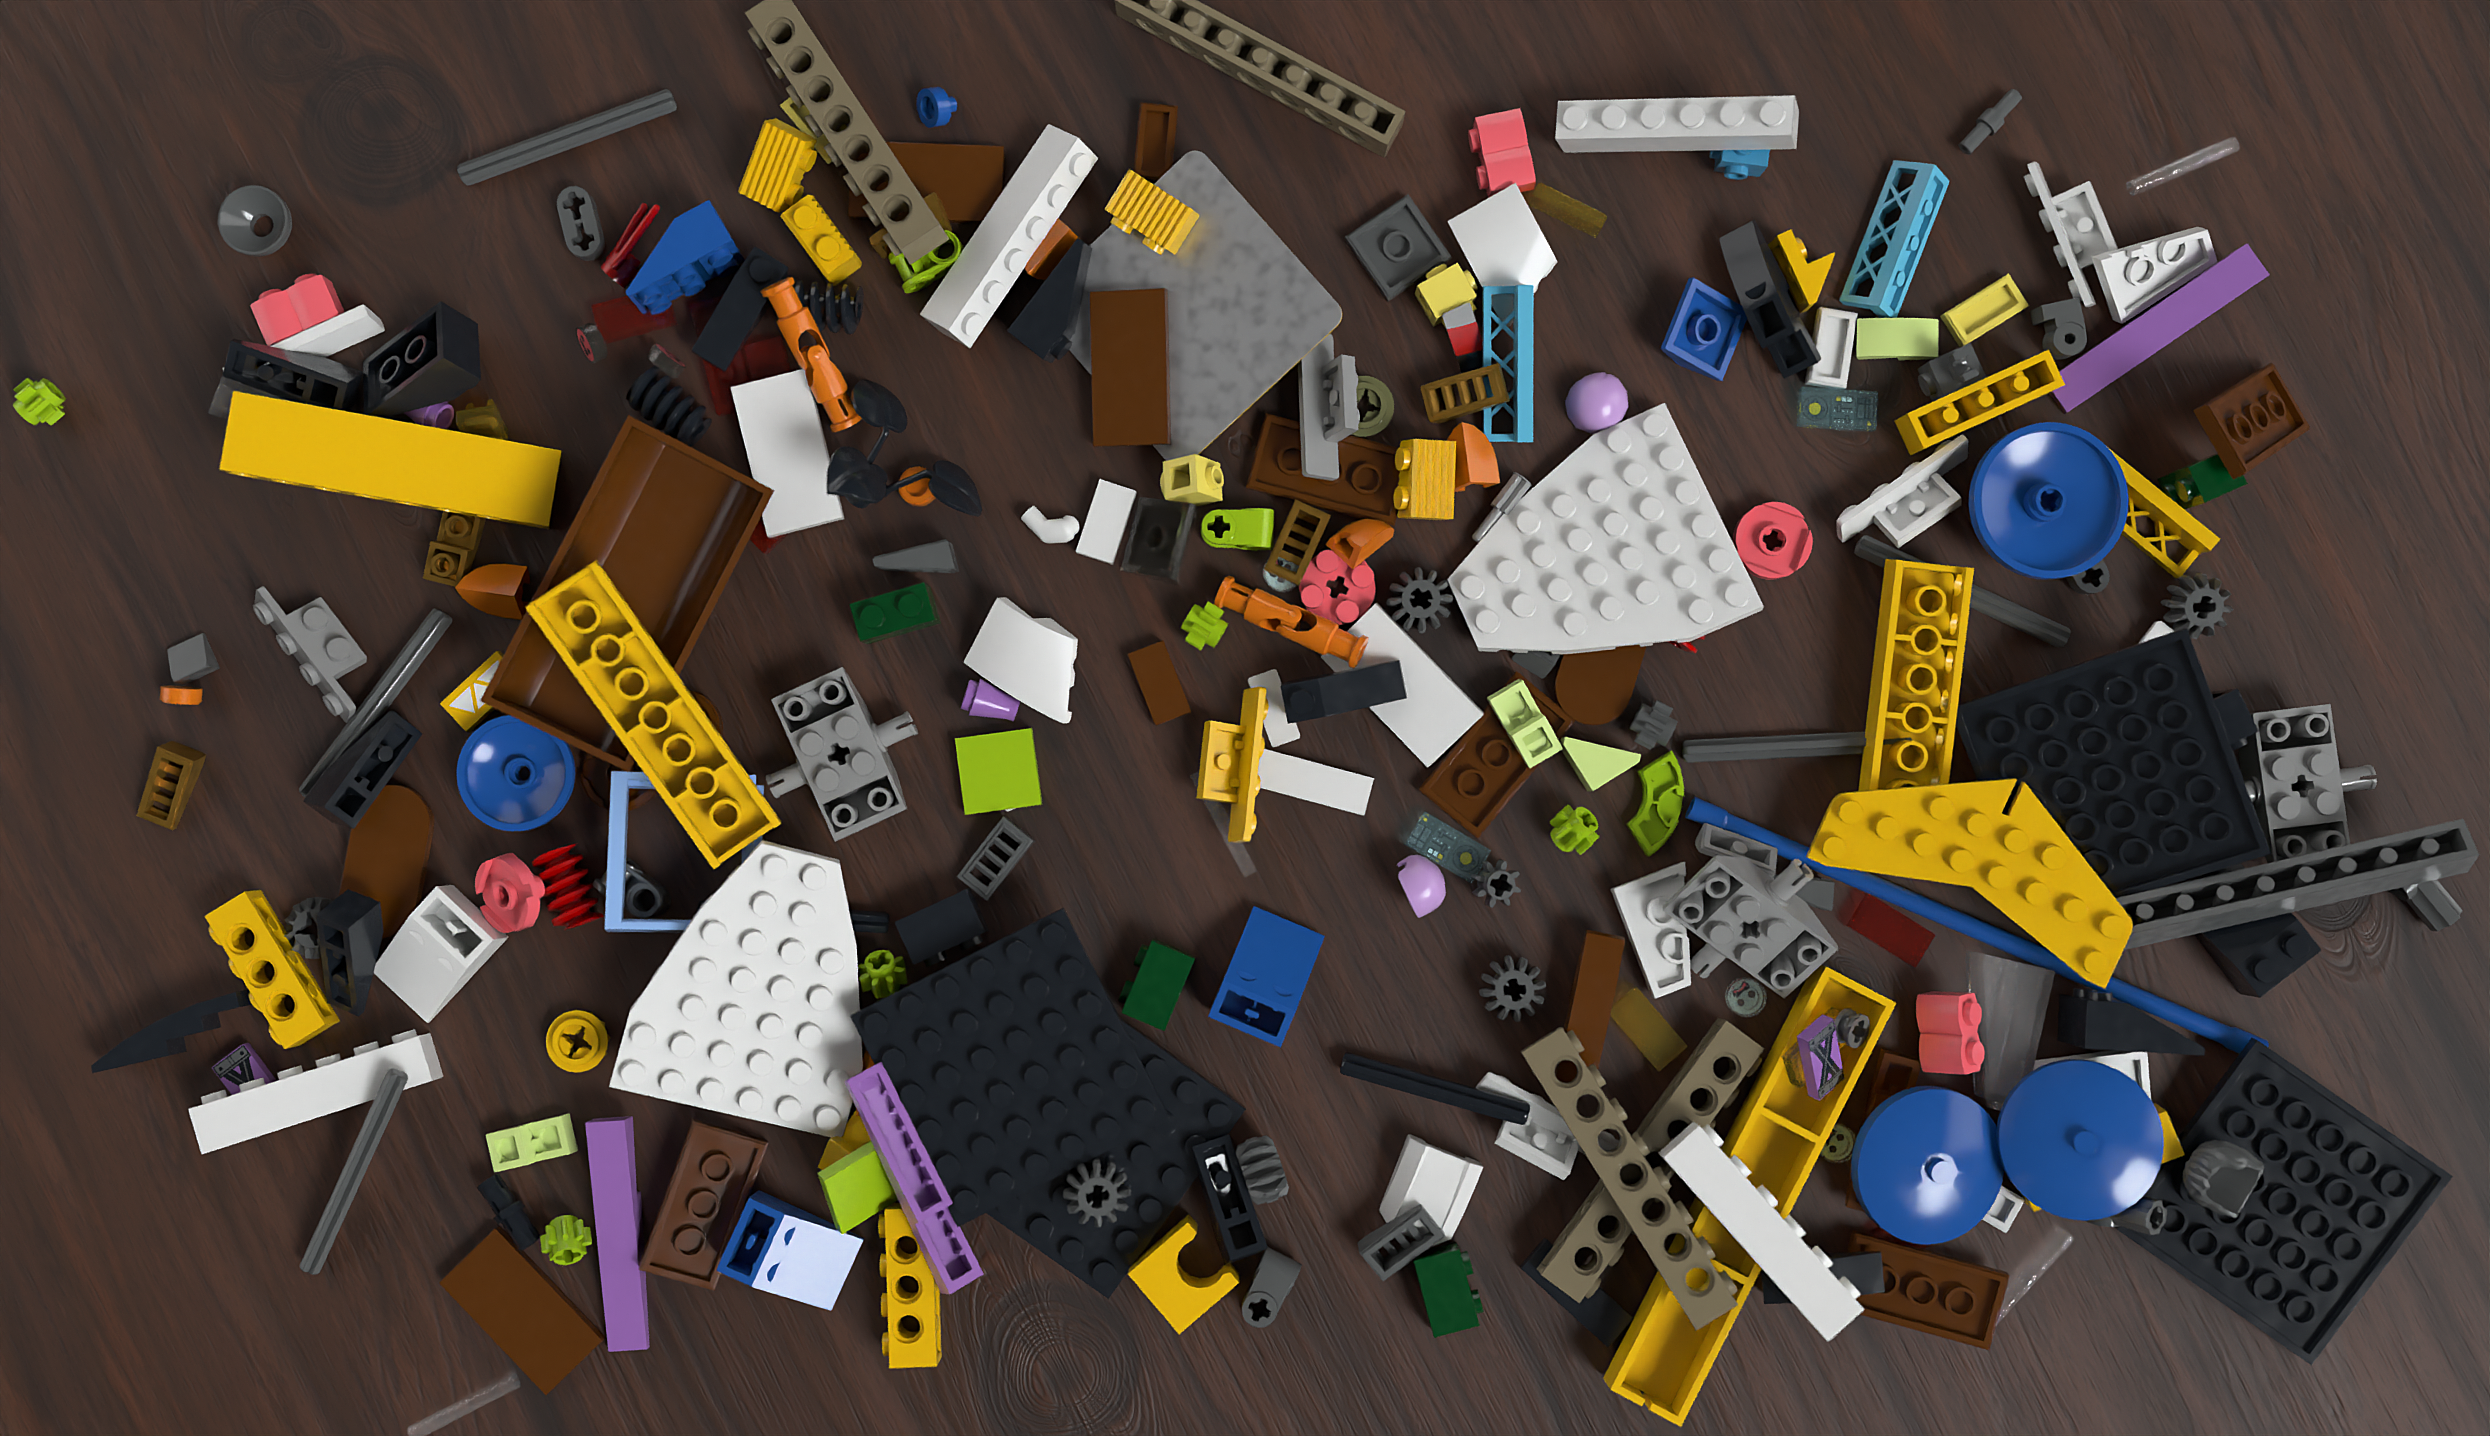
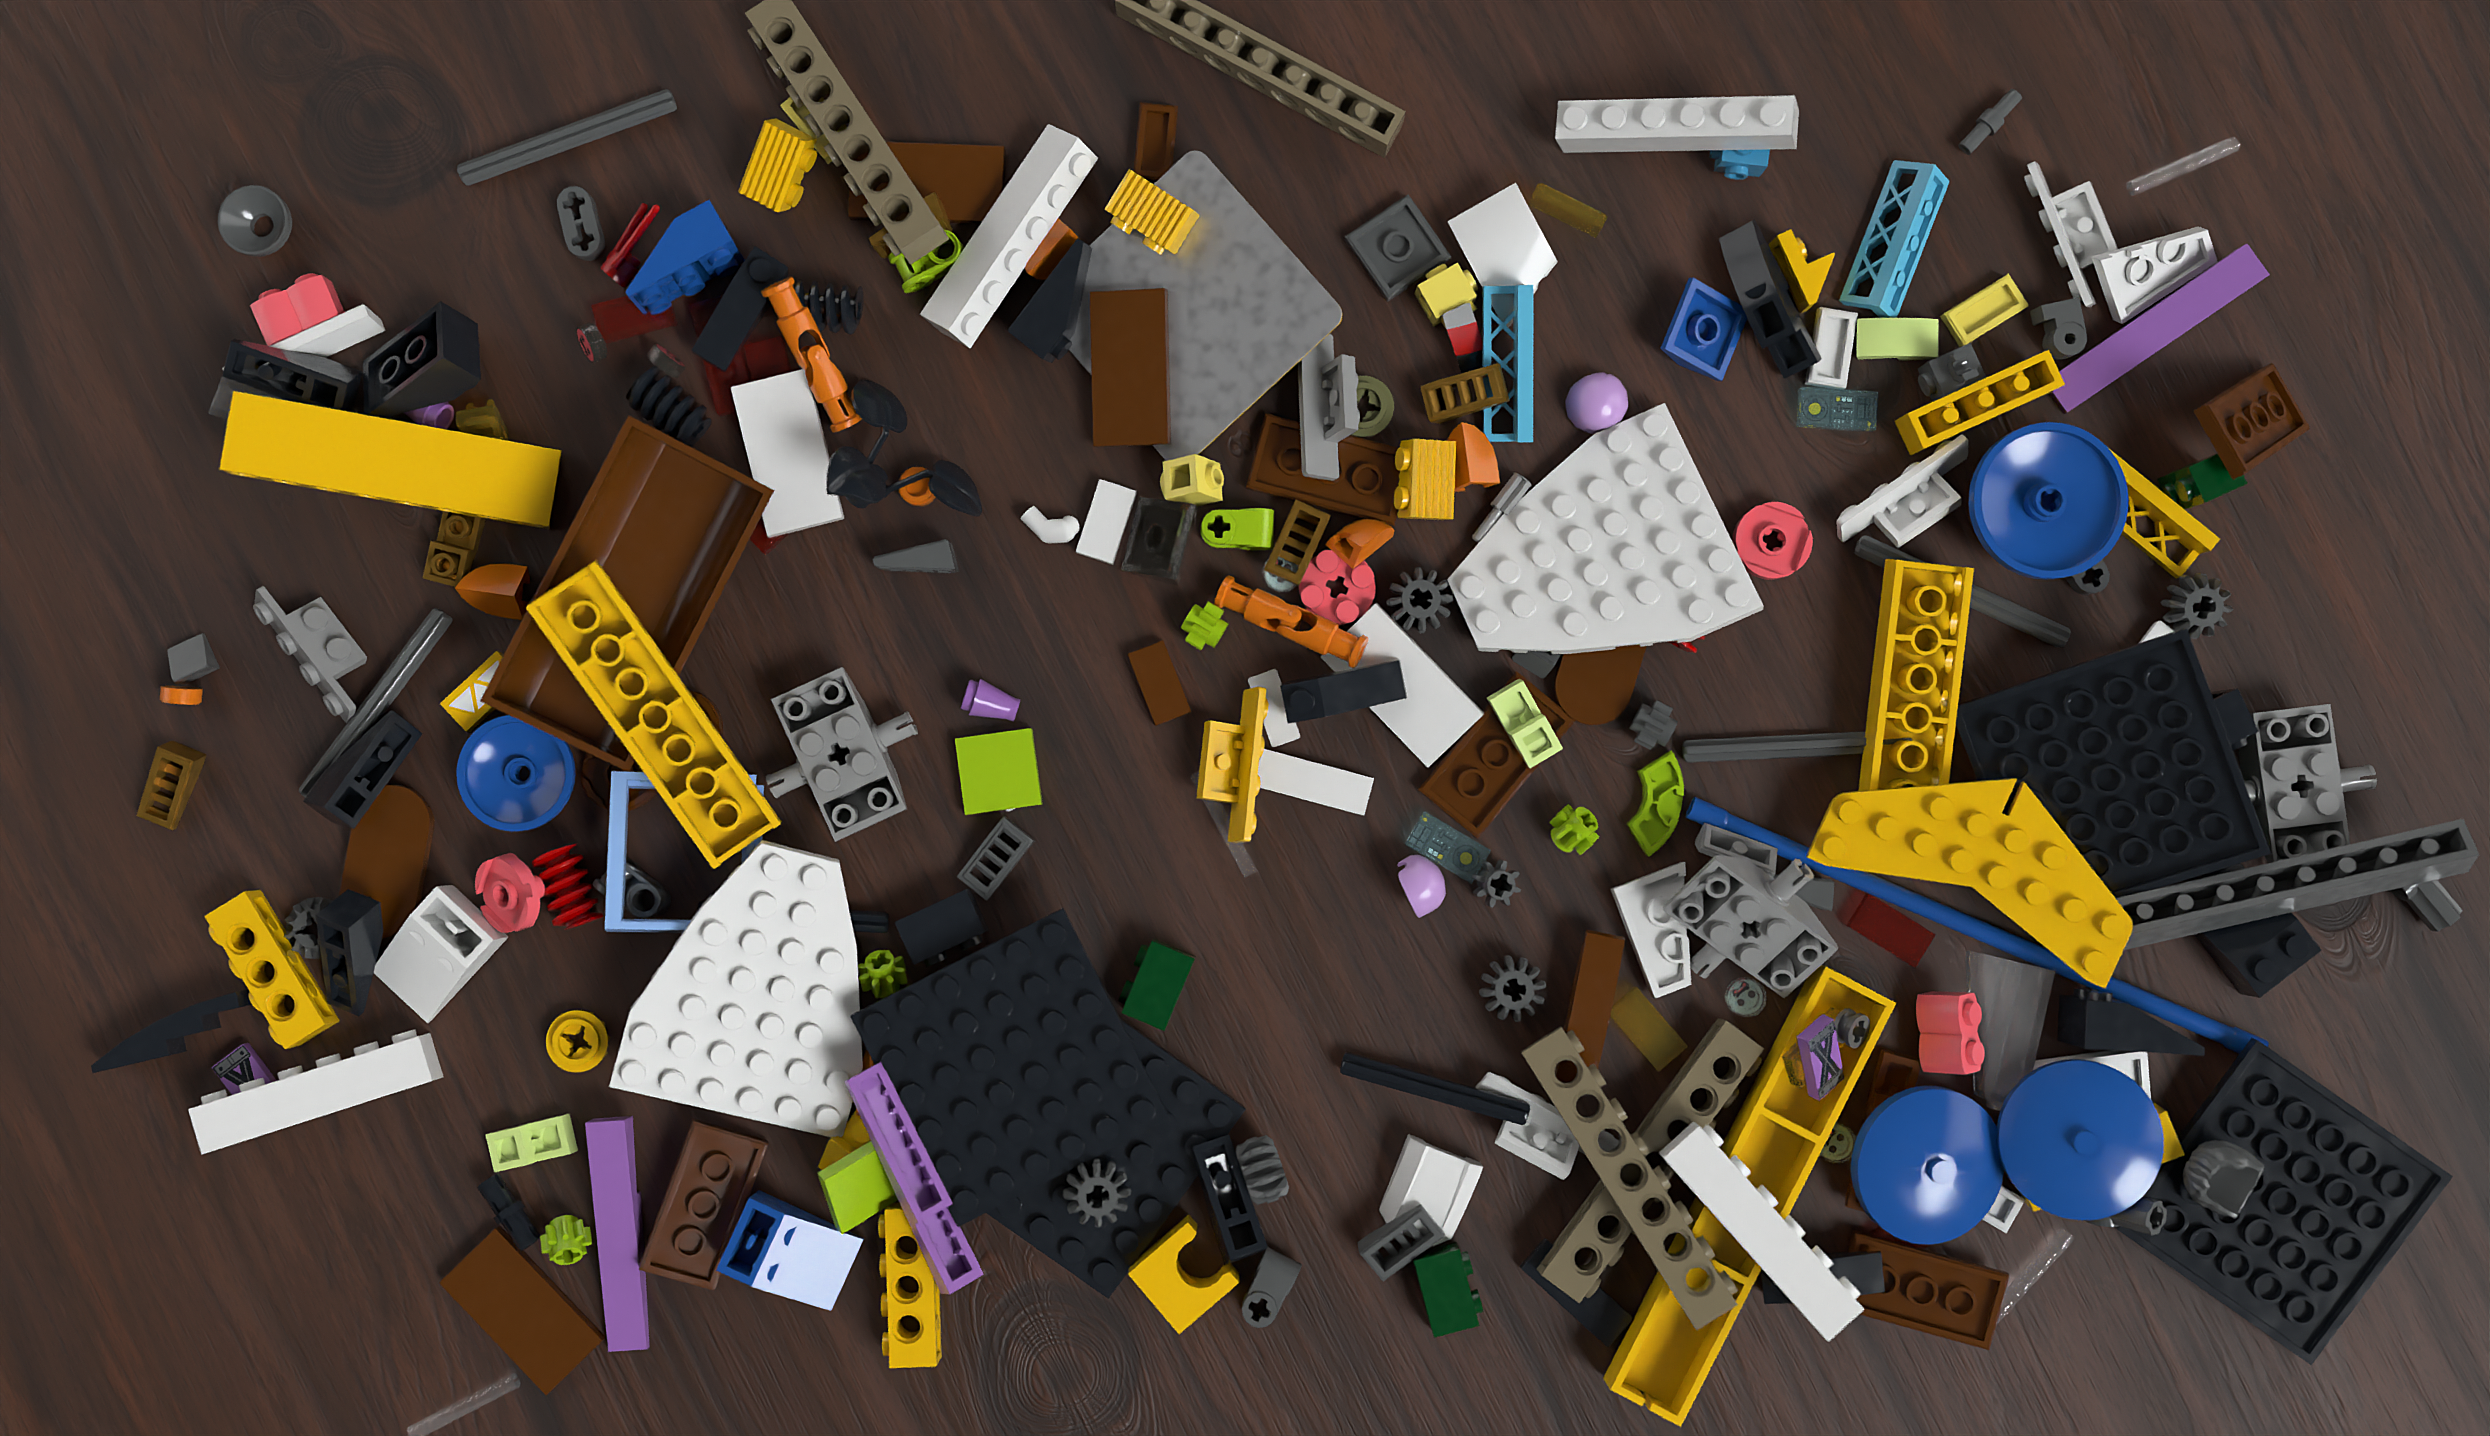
lime gear [13,378,66,426] -> none
dark grey axle [299,1068,408,1275] -> none
yellow brick [780,195,862,286] -> none
dark green brick [849,582,941,645] -> none
blue tile [917,87,957,128] -> none
white slope [964,597,1078,724] -> none
blue slope [1208,906,1325,1047] -> none
coral brick [1468,108,1536,198] -> none
yellowish green slope [1559,737,1641,792] -> none

